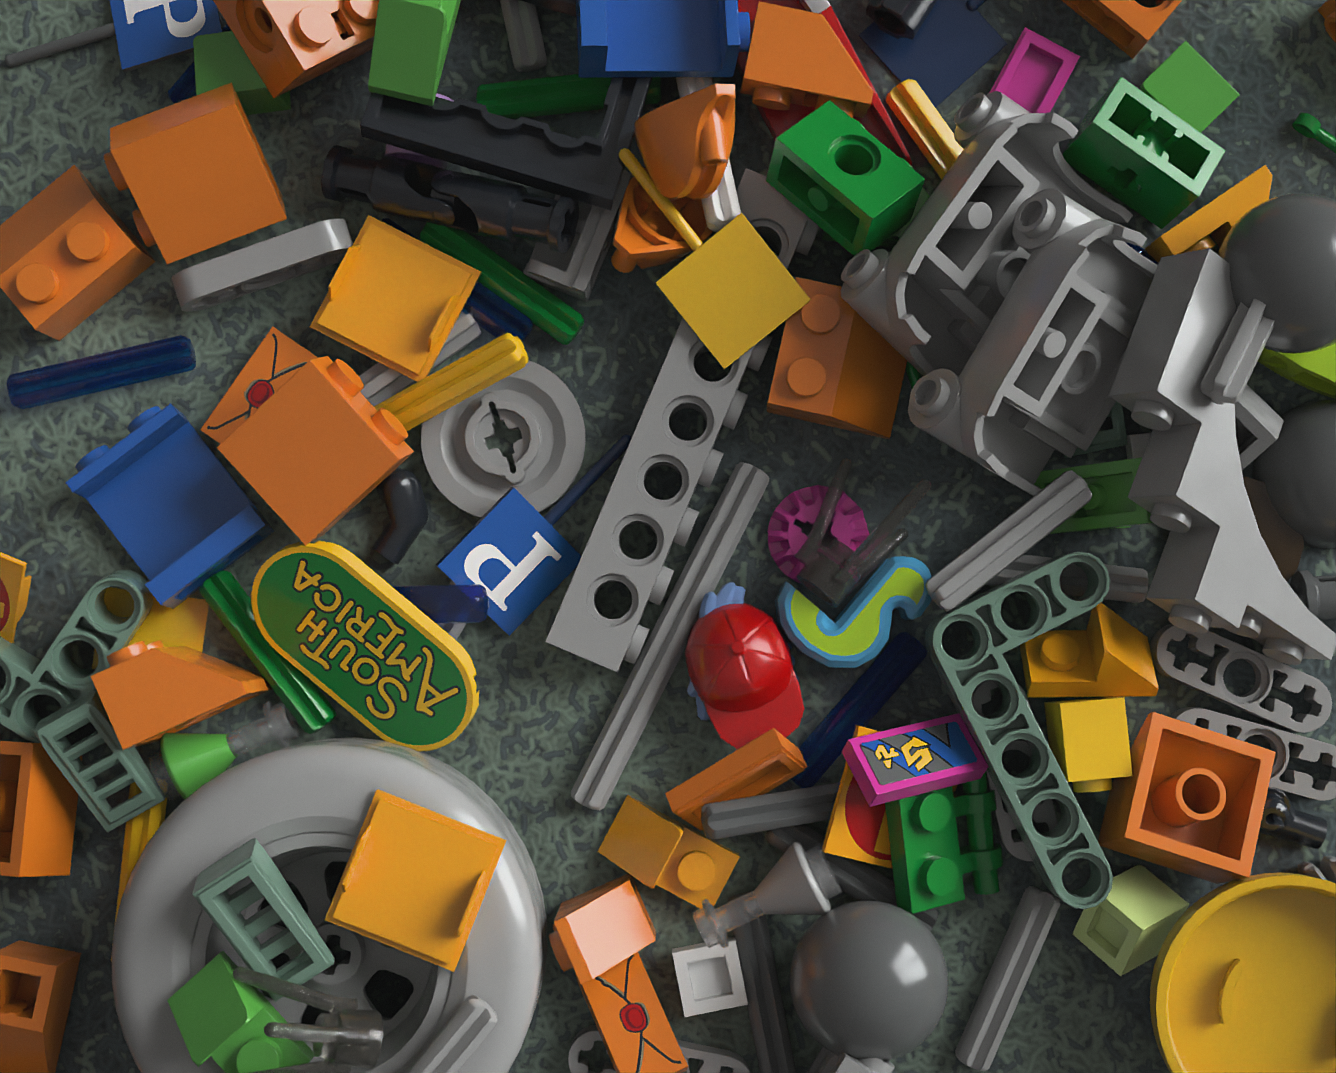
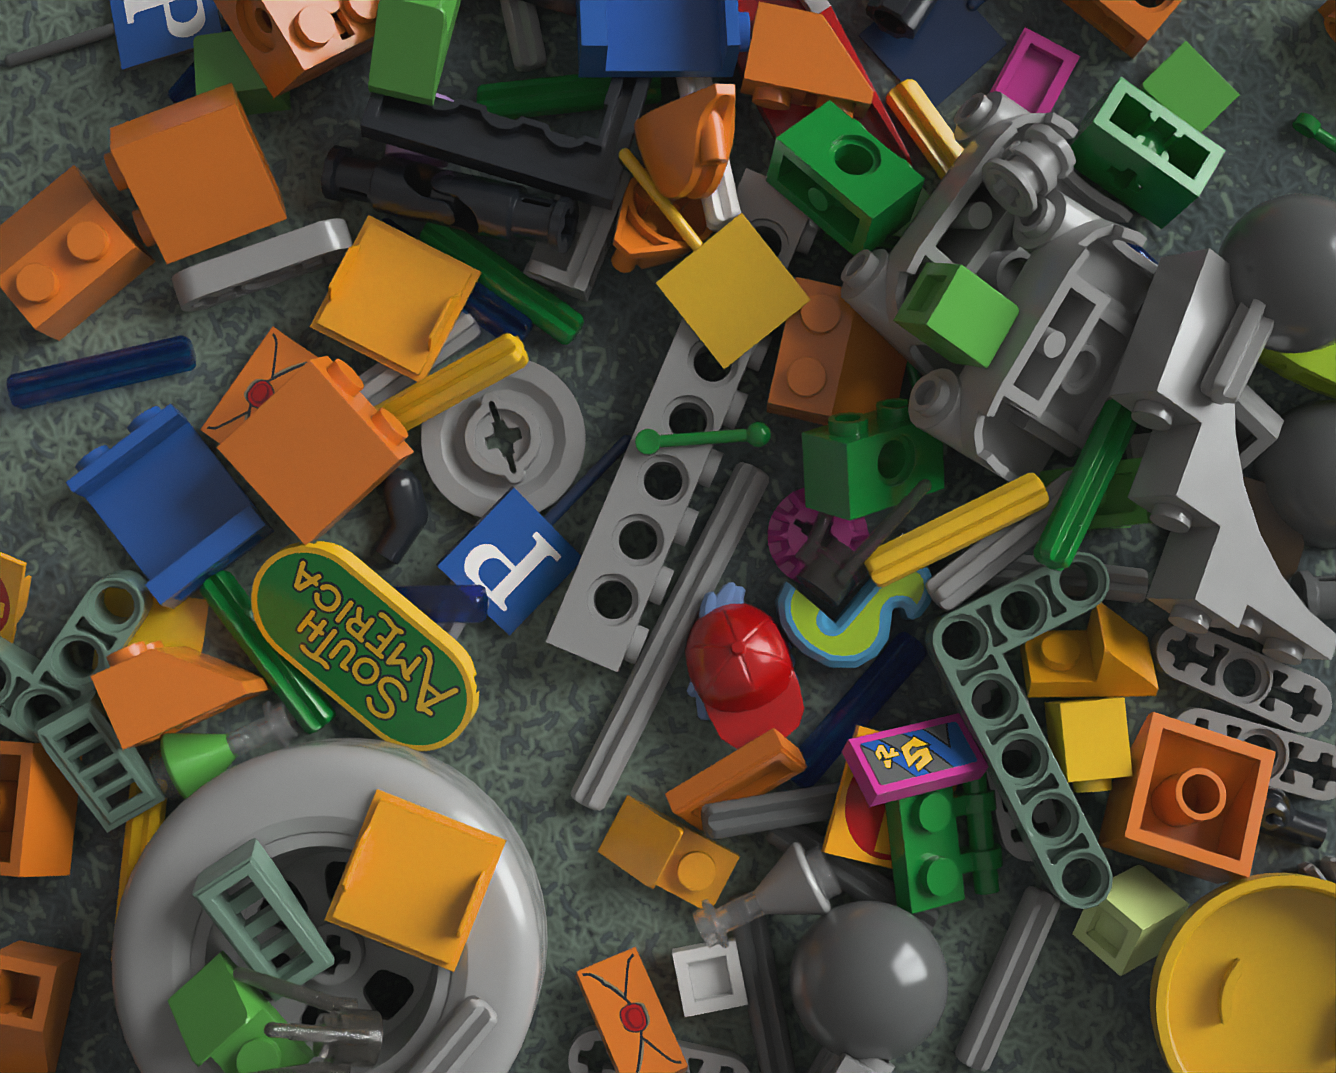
slope [549,873,656,984] -> none
light orange slope [1145,165,1273,265] -> none
none -> green hinge [635,422,771,456]
none -> green brick [802,398,944,521]
none -> yellow axle [863,473,1050,588]
none -> bright green panel [893,262,1019,368]
none -> light grey bush [982,123,1076,217]
none -> green axle [1033,398,1138,571]

